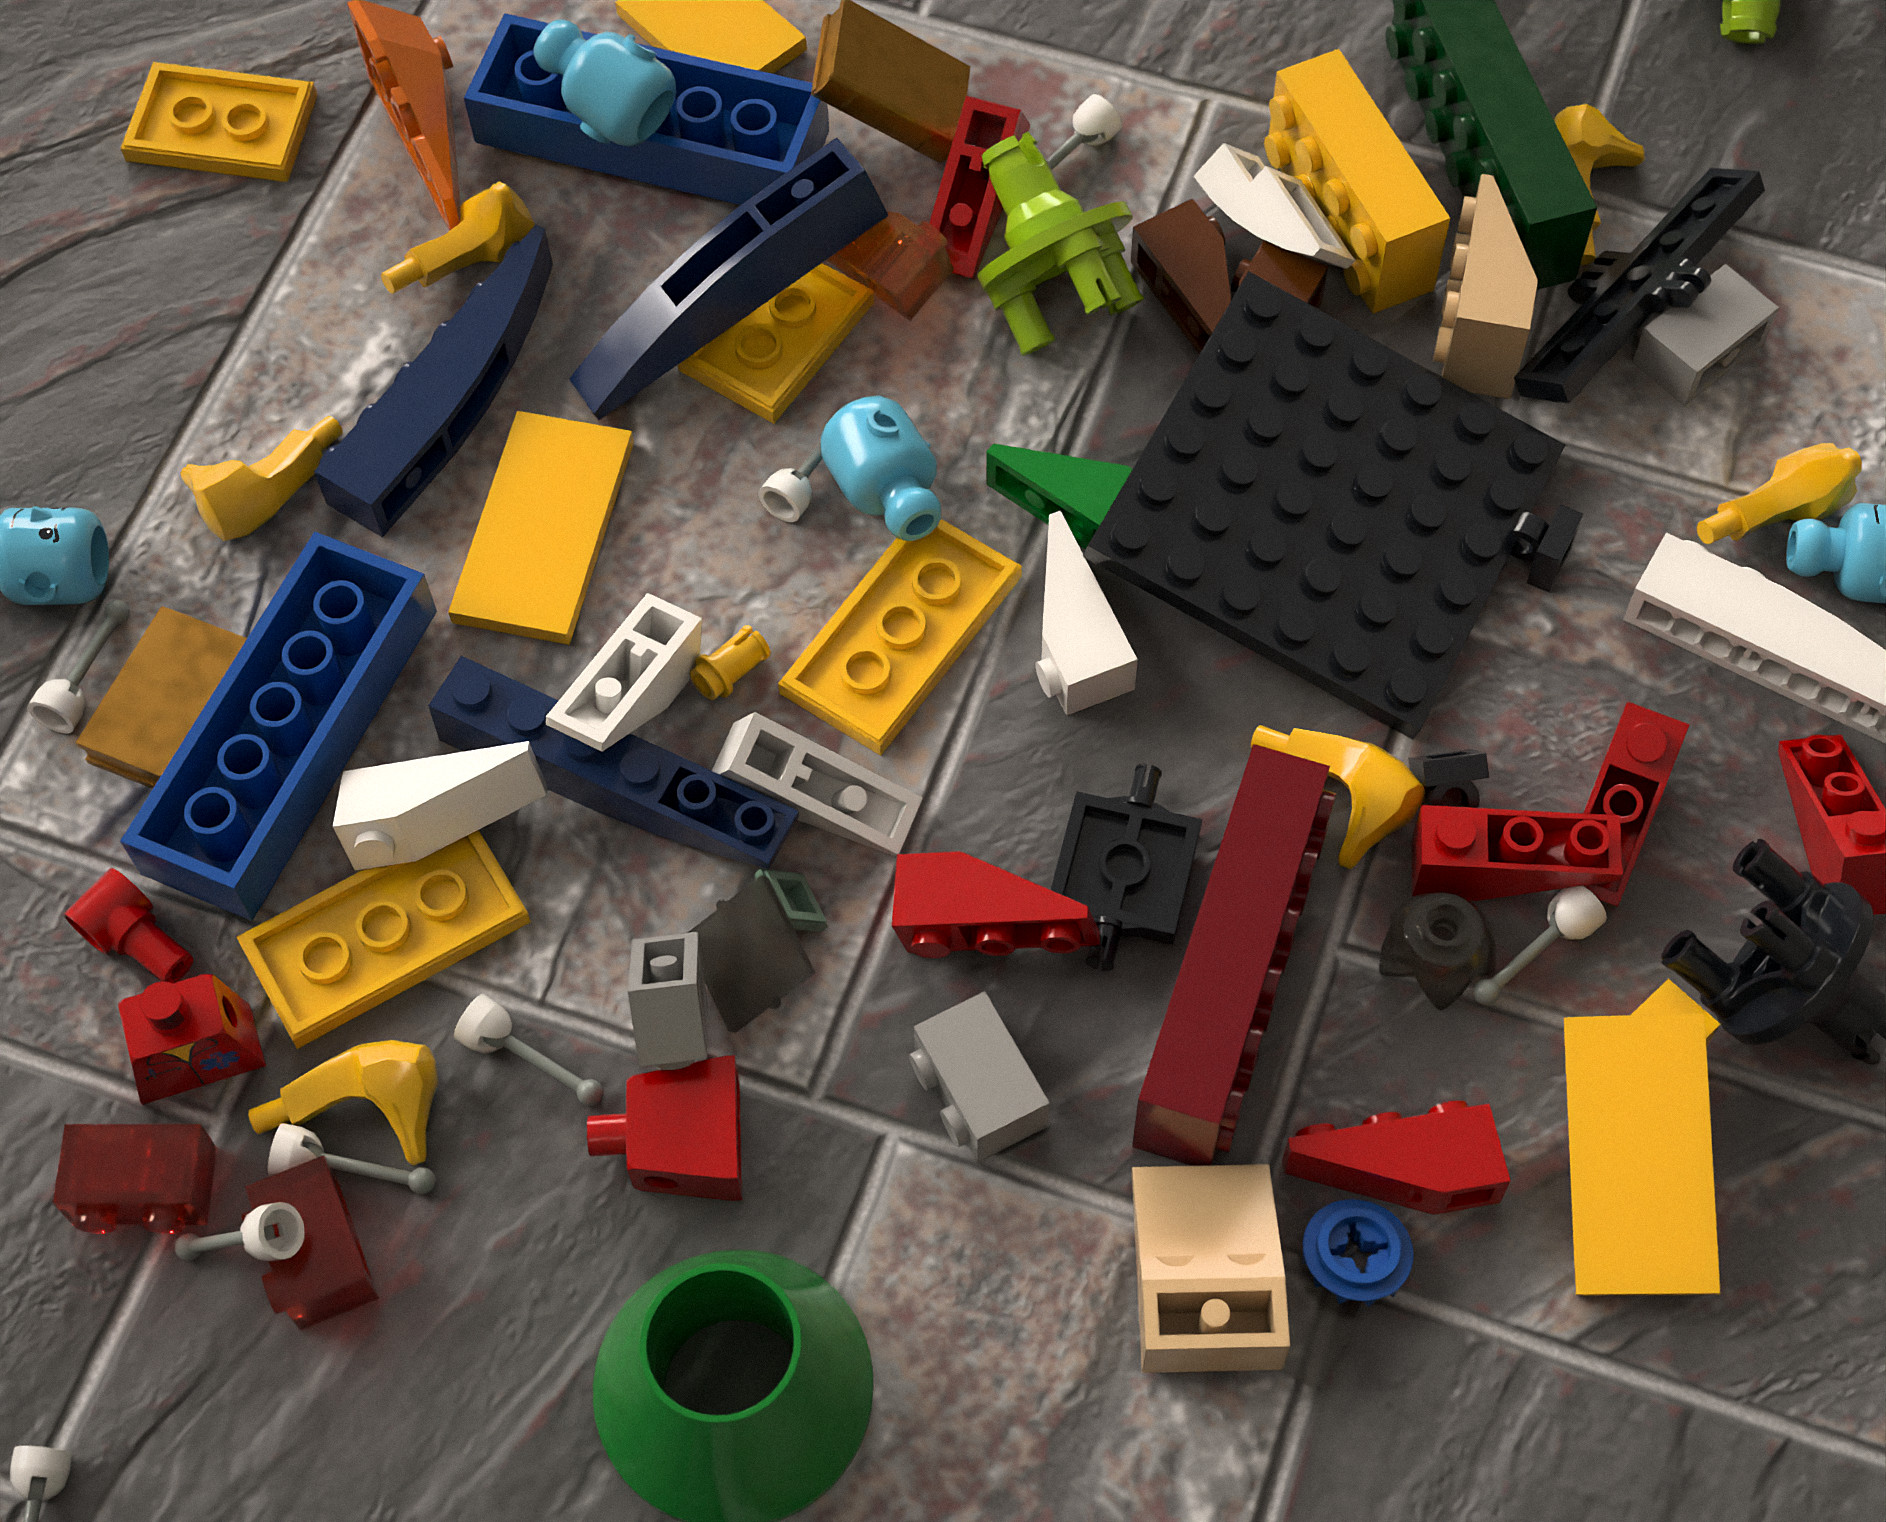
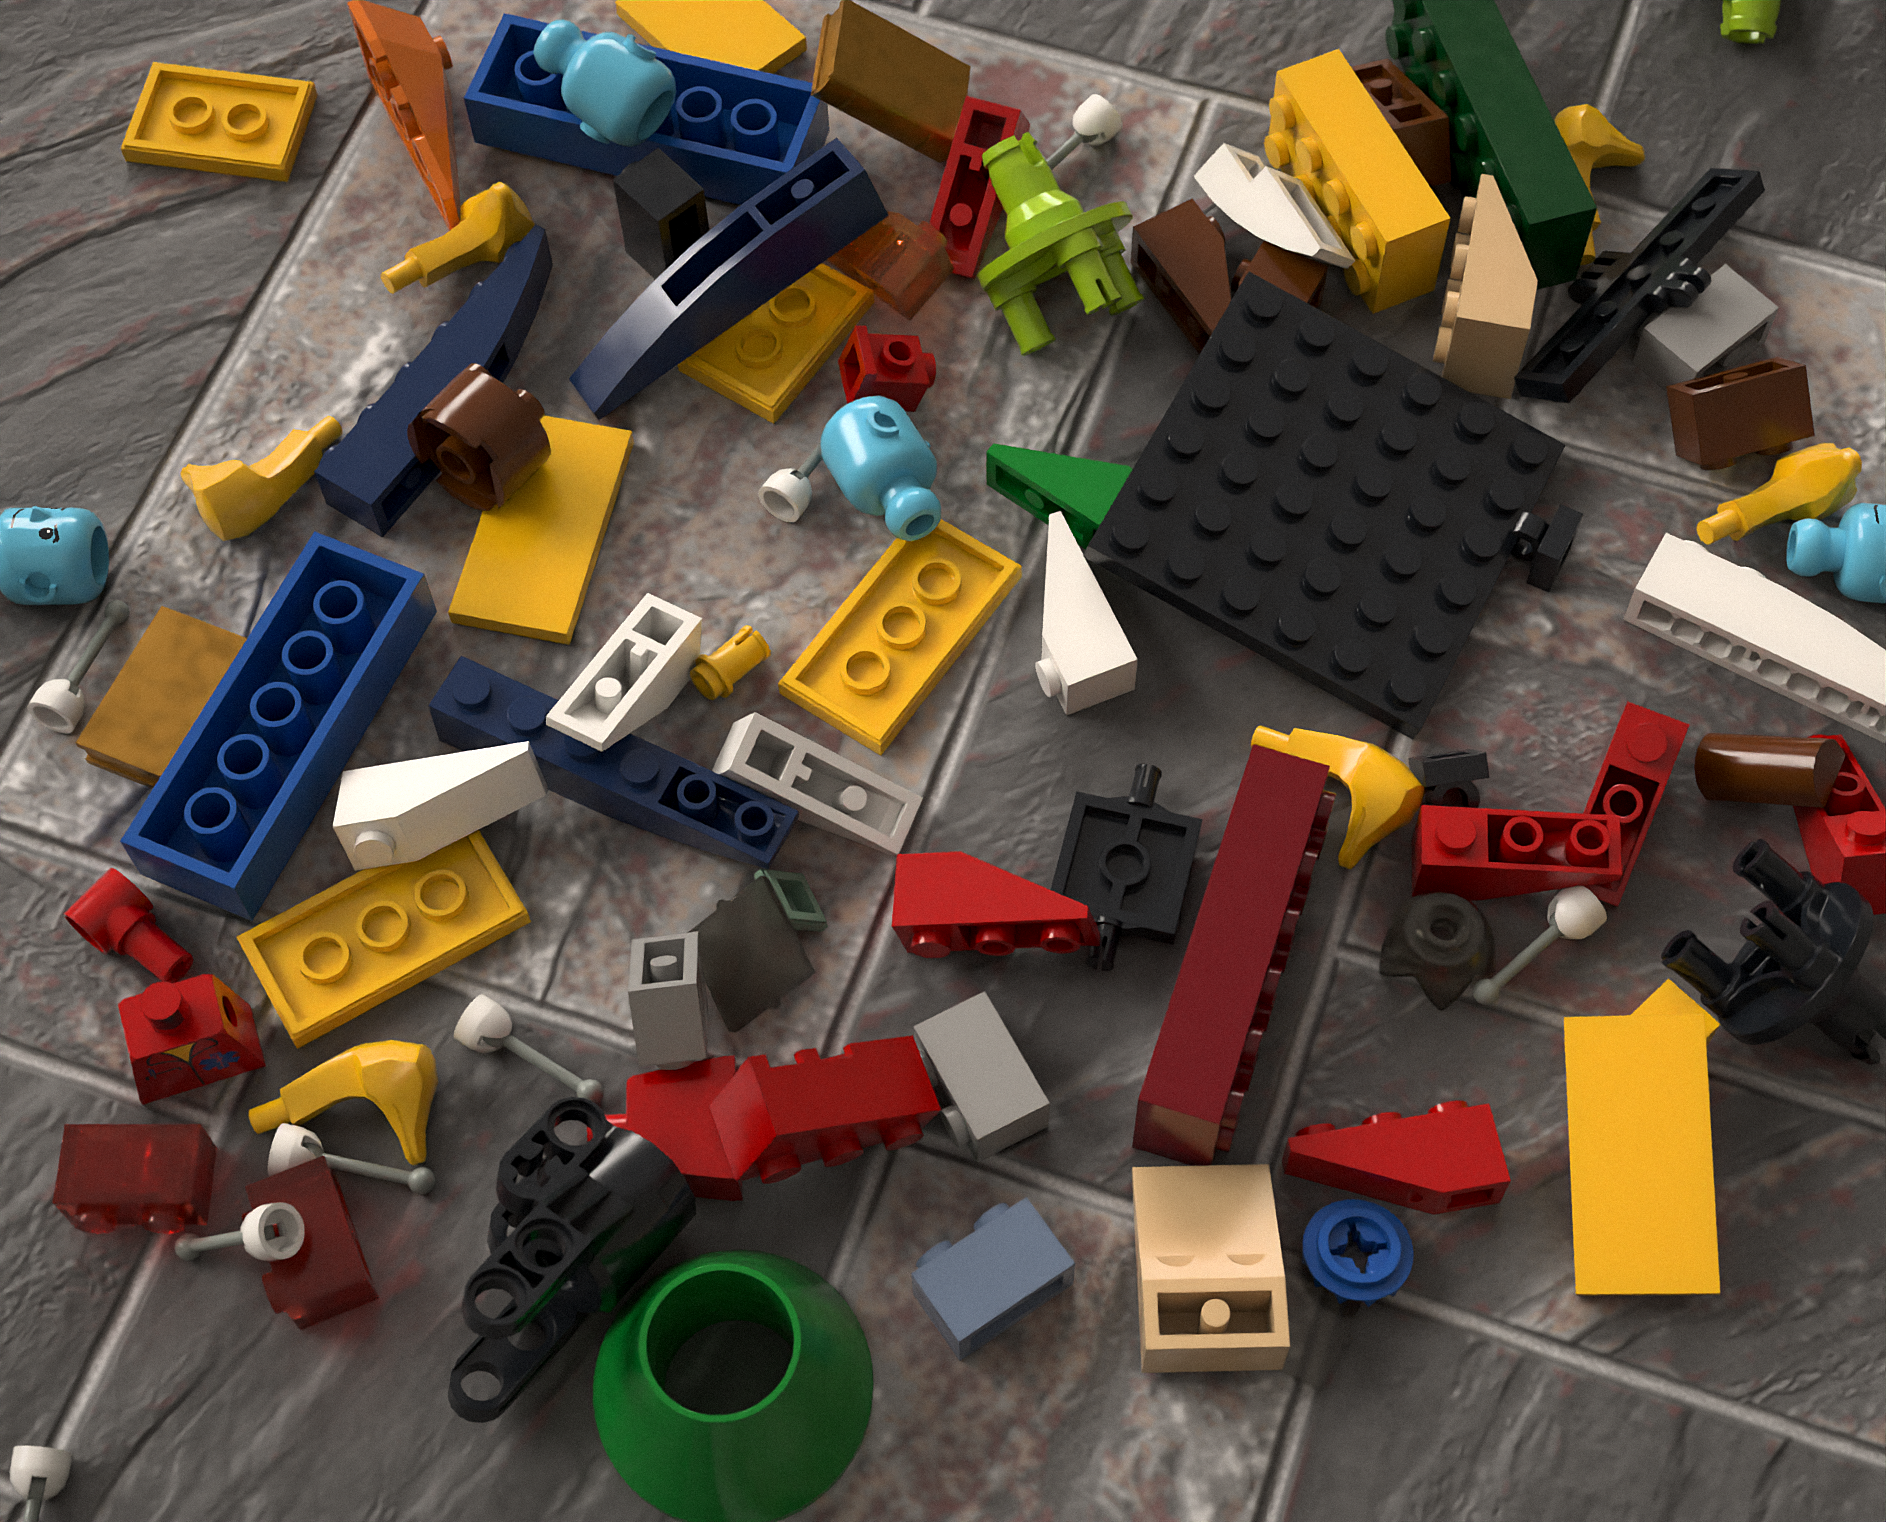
none -> reddish brown brick [407,363,551,511]
none -> black piece [448,1097,696,1423]
none -> black brick [613,148,709,279]
none -> red wedge [709,1035,941,1184]
none -> red brick [838,325,936,412]
none -> sand blue brick [911,1197,1075,1361]
none -> reddish brown slope [1351,59,1451,188]
none -> reddish brown brick [1666,357,1815,470]
none -> reddish brown brick [1694,733,1845,808]

